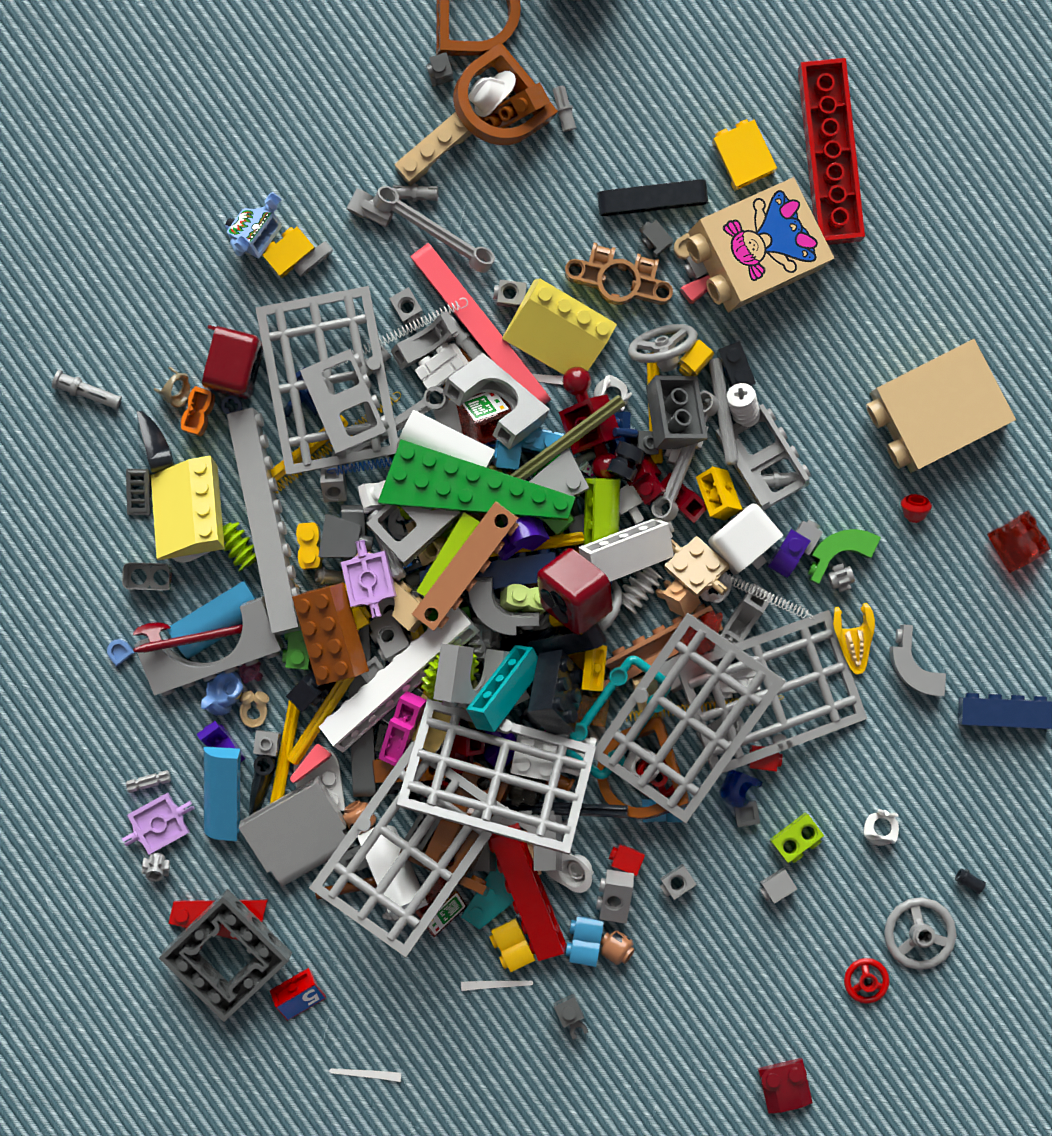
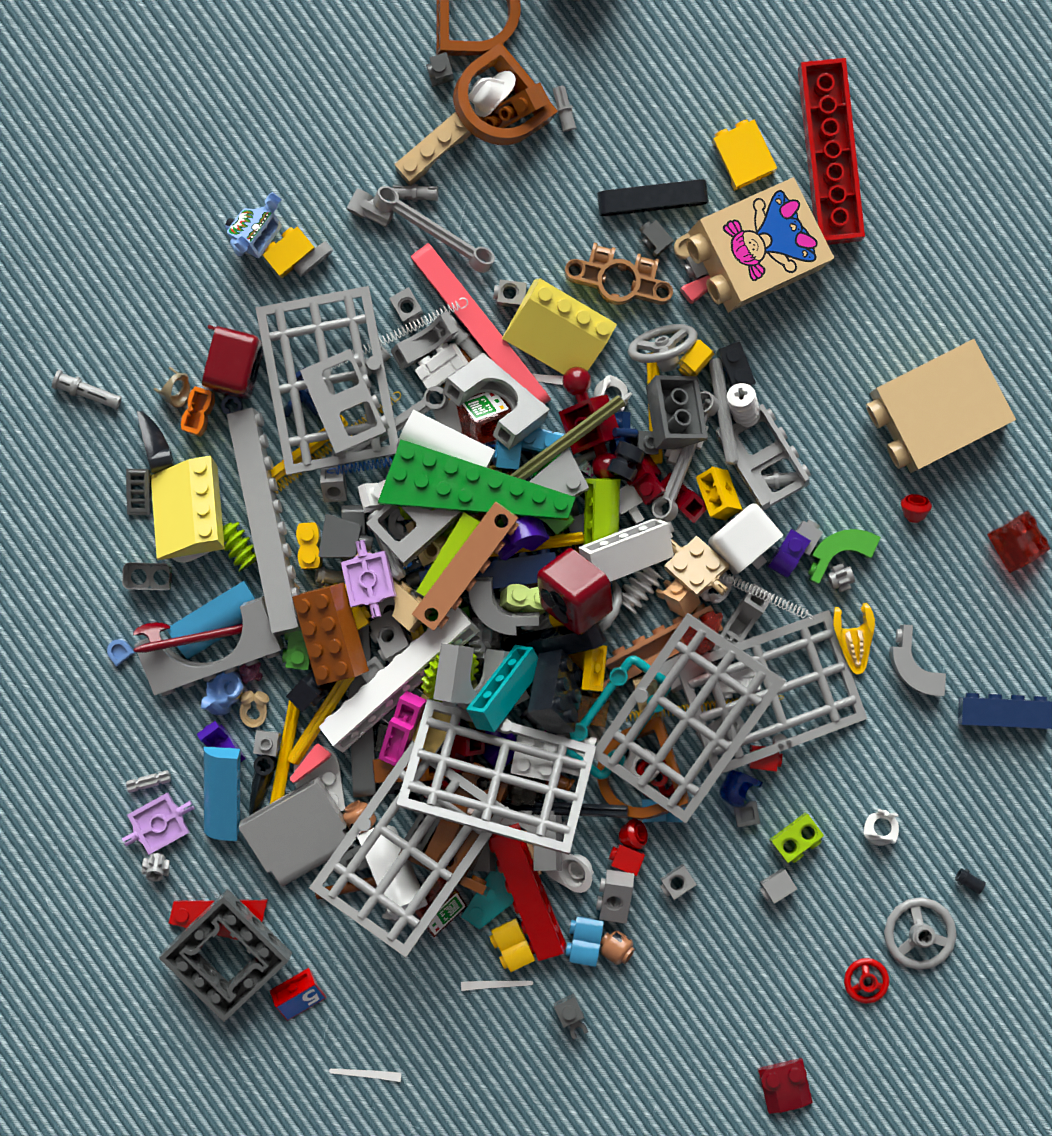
none -> red cone [619,818,648,849]

